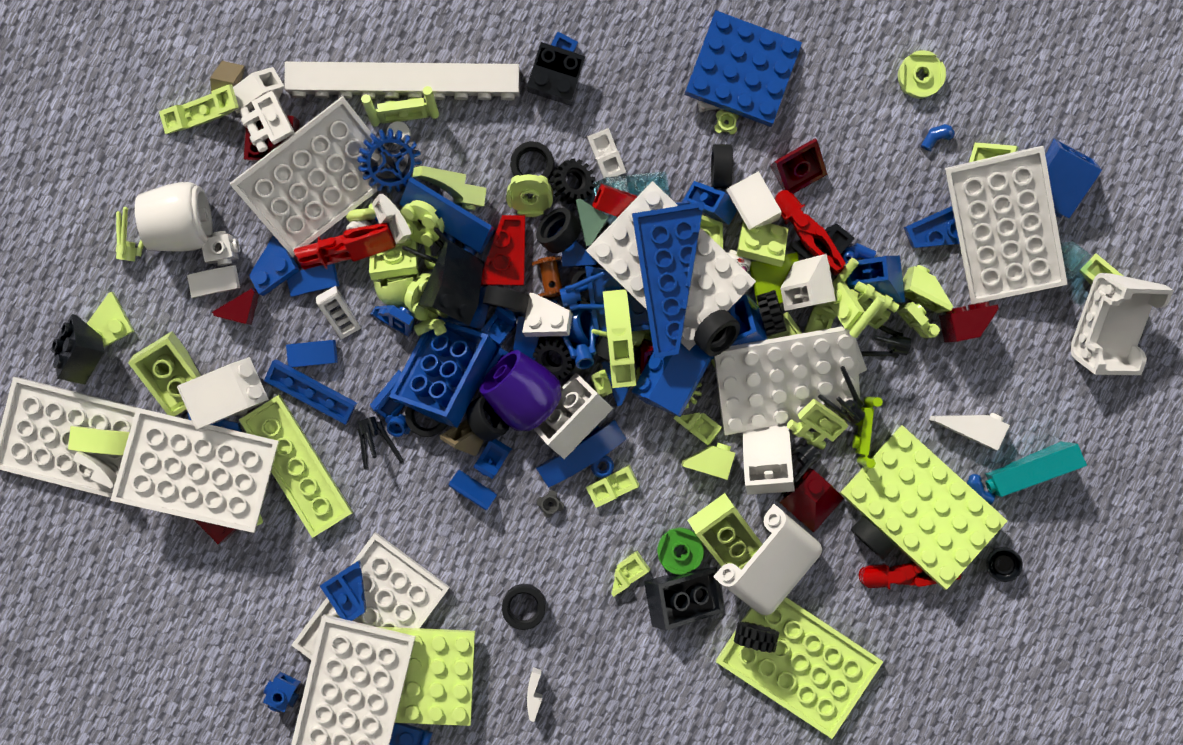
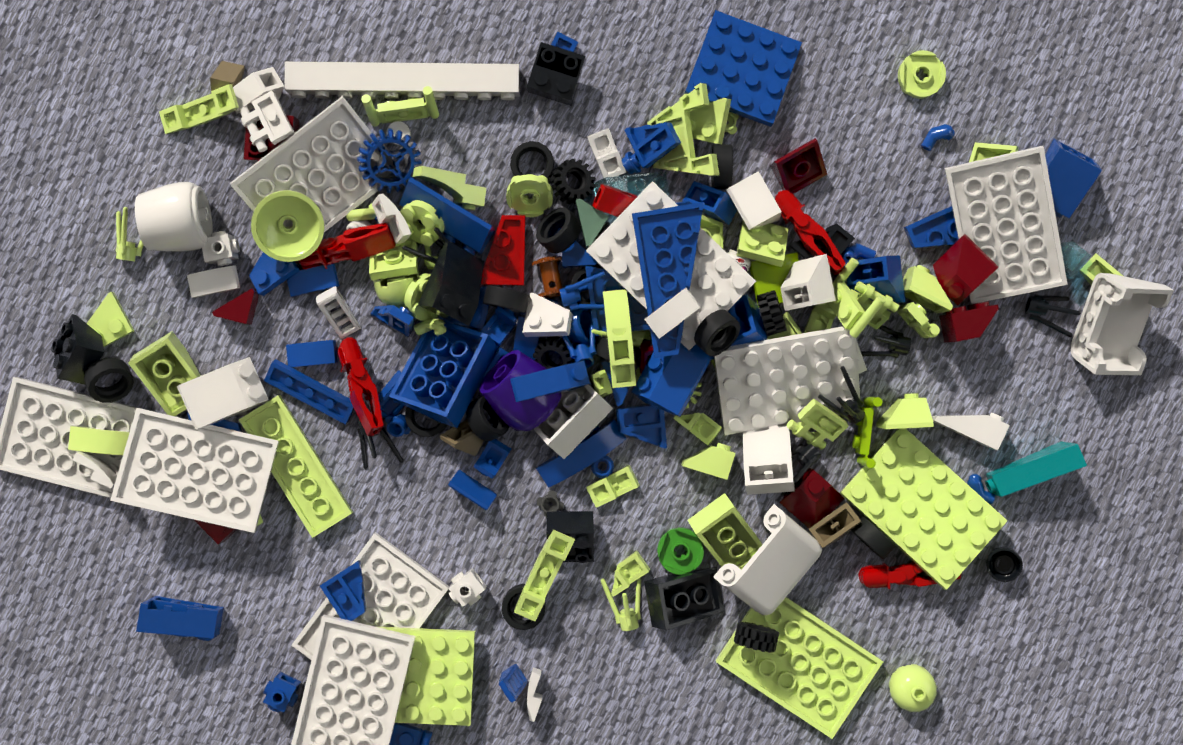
none -> black tyre [84,358,134,403]
none -> blue wedge [136,596,224,641]
none -> yellowish green dish [251,190,324,262]
none -> red arm [338,337,383,436]
none -> white brick [448,568,487,607]
none -> blue slope [499,664,528,702]
none -> blue slope [510,361,590,402]
none -> yellowish green slope [514,529,575,621]
none -> black slope [546,511,594,563]
none -> yellowish green plant [600,578,641,631]
none -> blue wing [616,405,667,448]
none -> blue plate [622,151,642,174]
none -> blue wing [625,122,681,168]
none -> white slope [644,288,701,339]
none -> yellowish green wing [647,83,719,176]
none -> yellowish green wing [689,98,731,144]
none -> dark tan slope [809,502,861,548]
none -> yellowish green slope [876,393,934,429]
none -> yellowish green cylinder [889,664,937,712]
none -> dark red slope [933,234,999,306]
none -> black plant [1025,294,1081,337]

